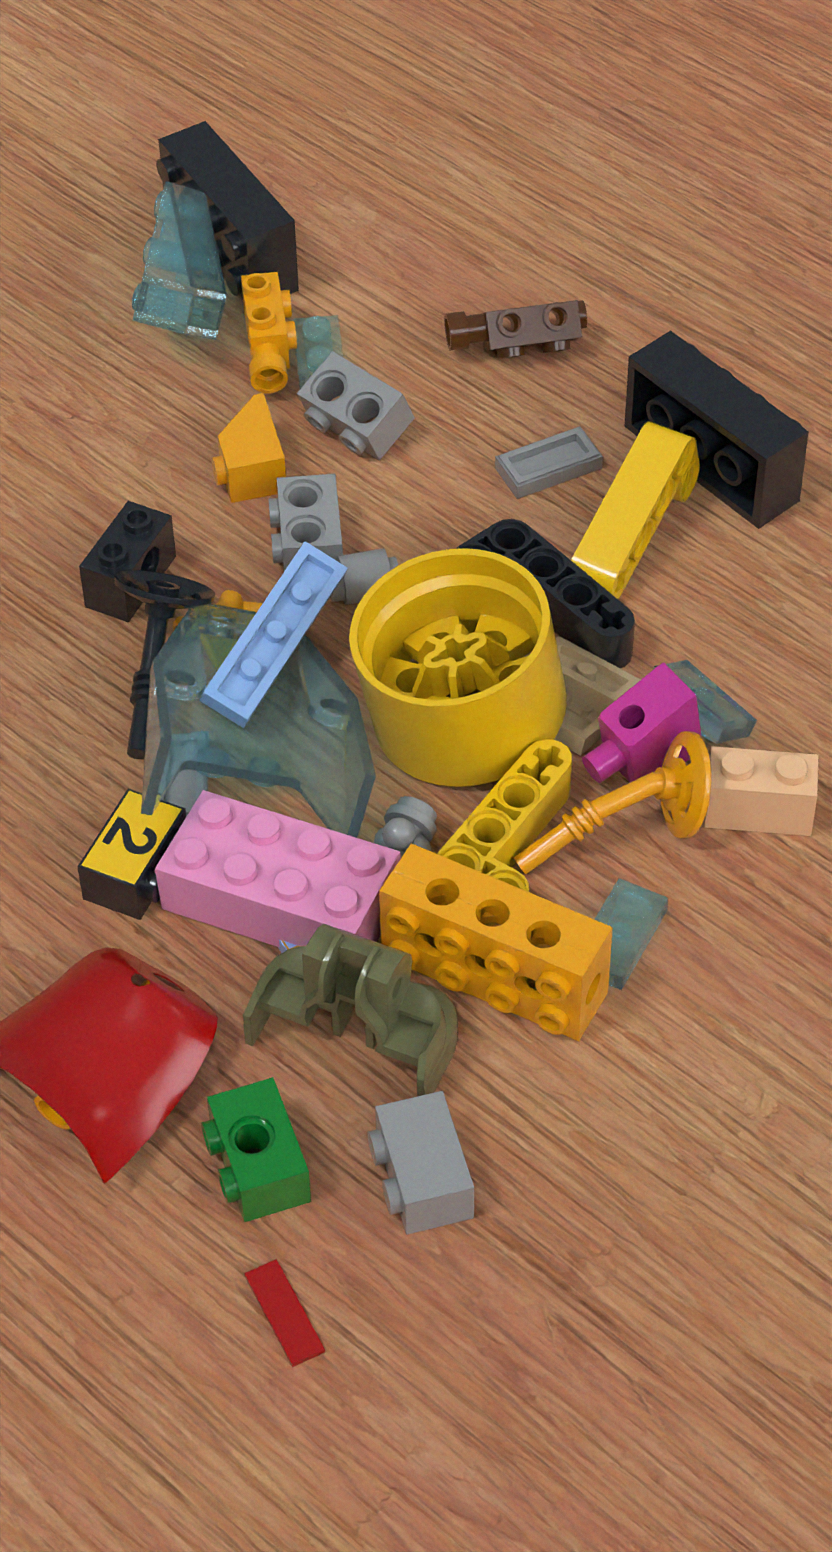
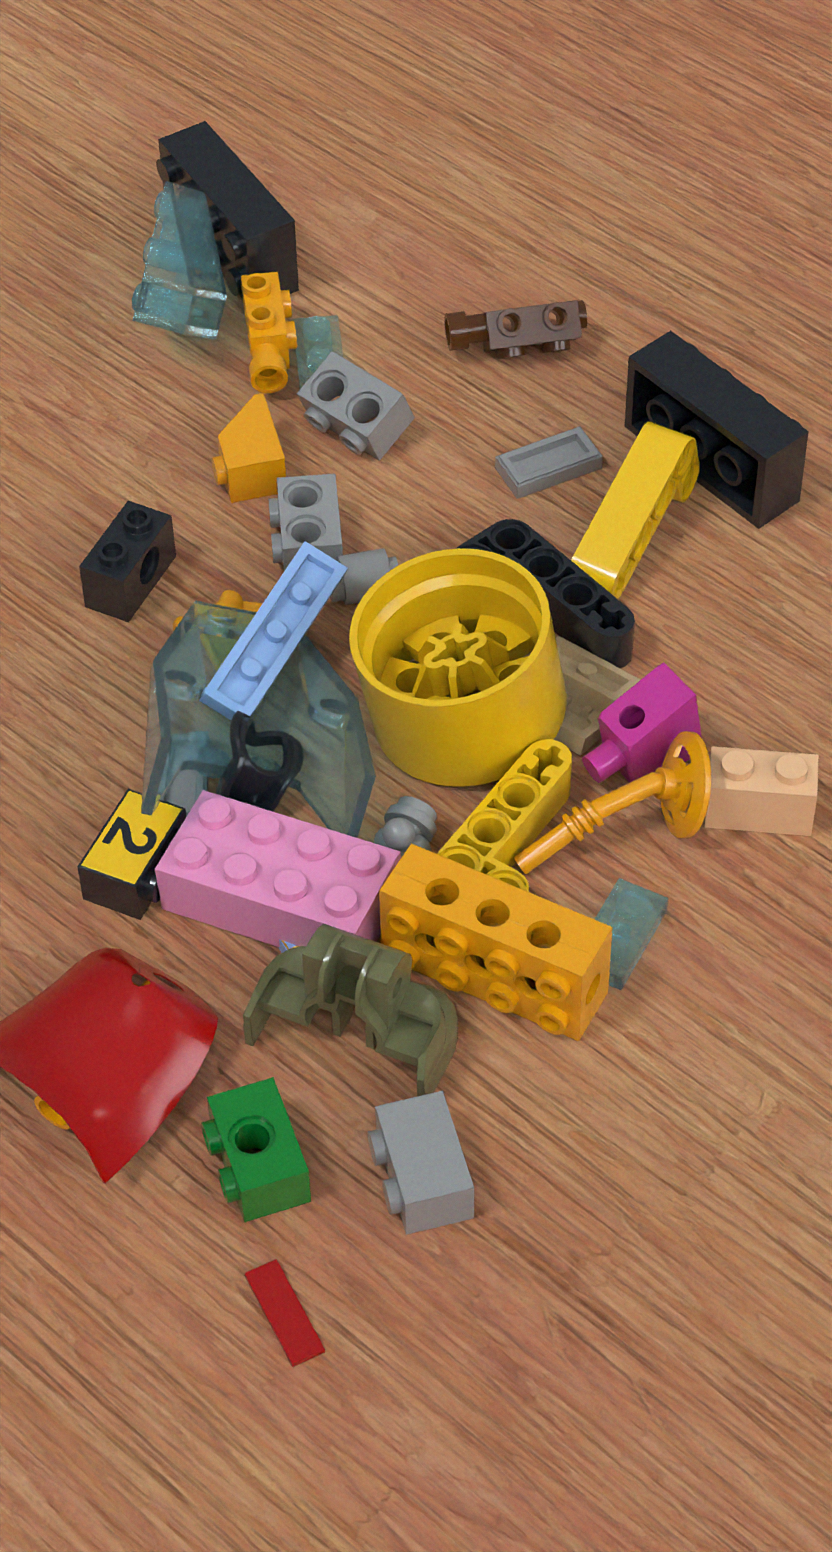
black dish [113,570,215,759] -> none
clear light blue plate [653,660,757,744] -> none
none -> black piece [216,711,304,812]

